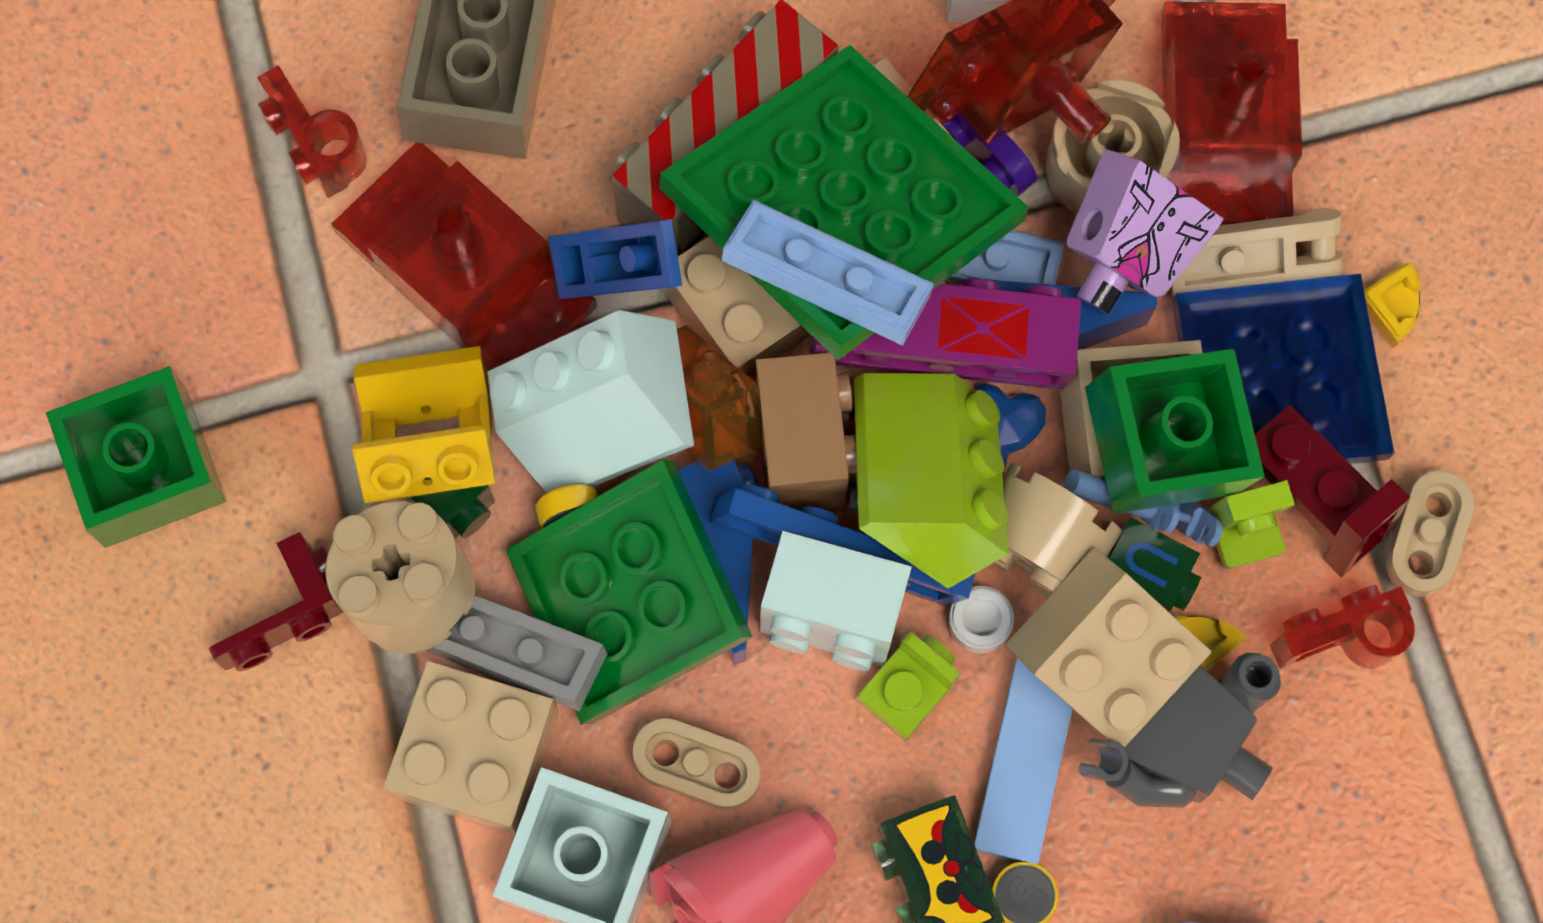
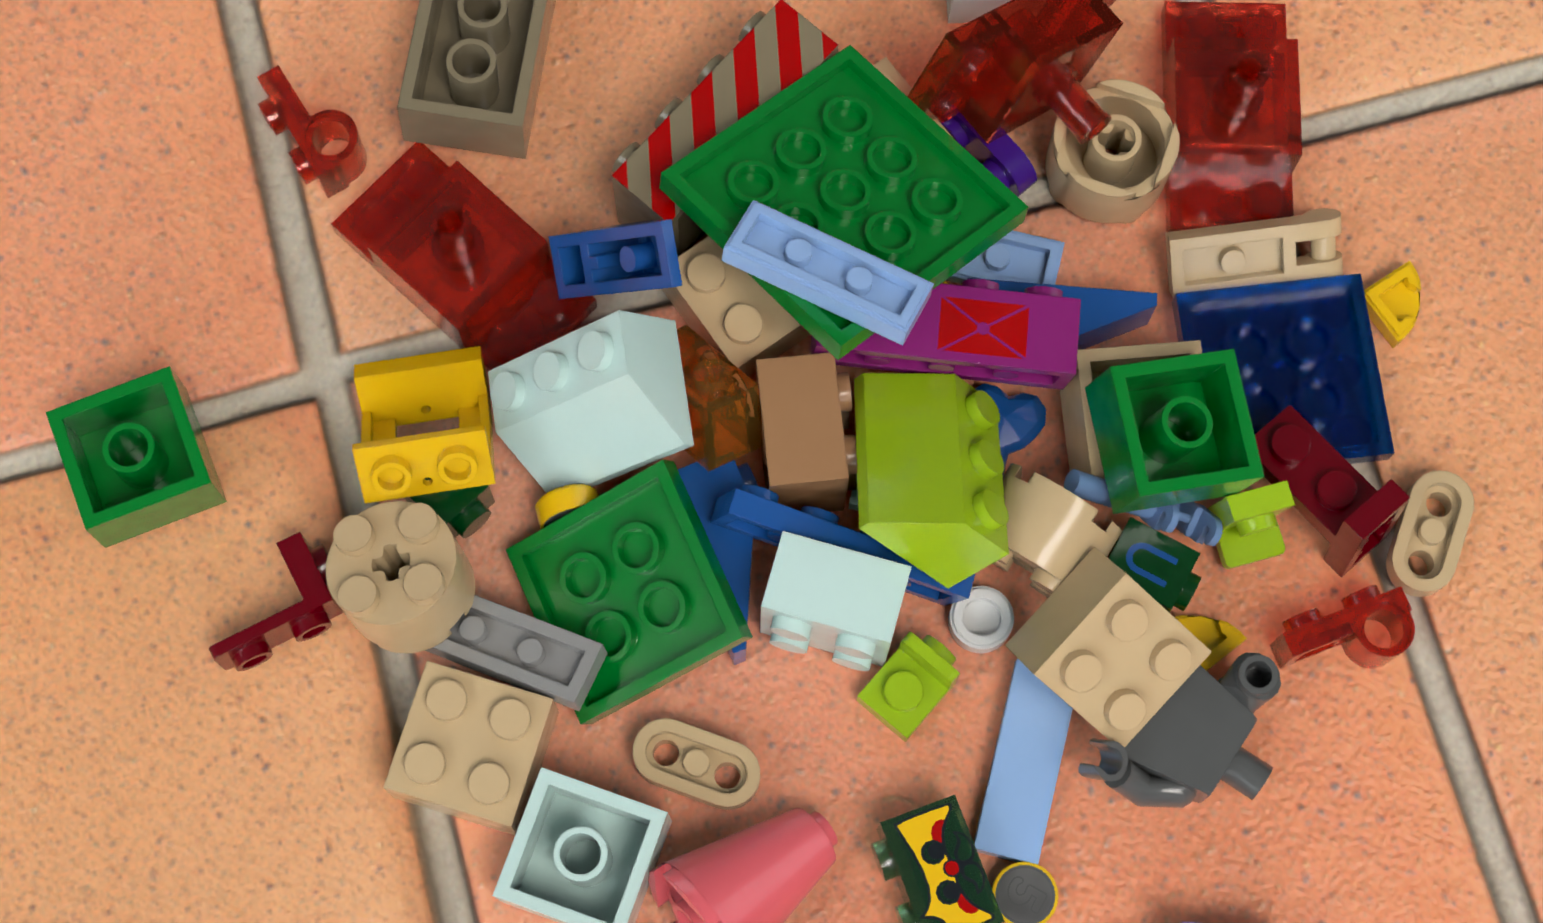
lavender torso [1067,149,1223,315] -> none

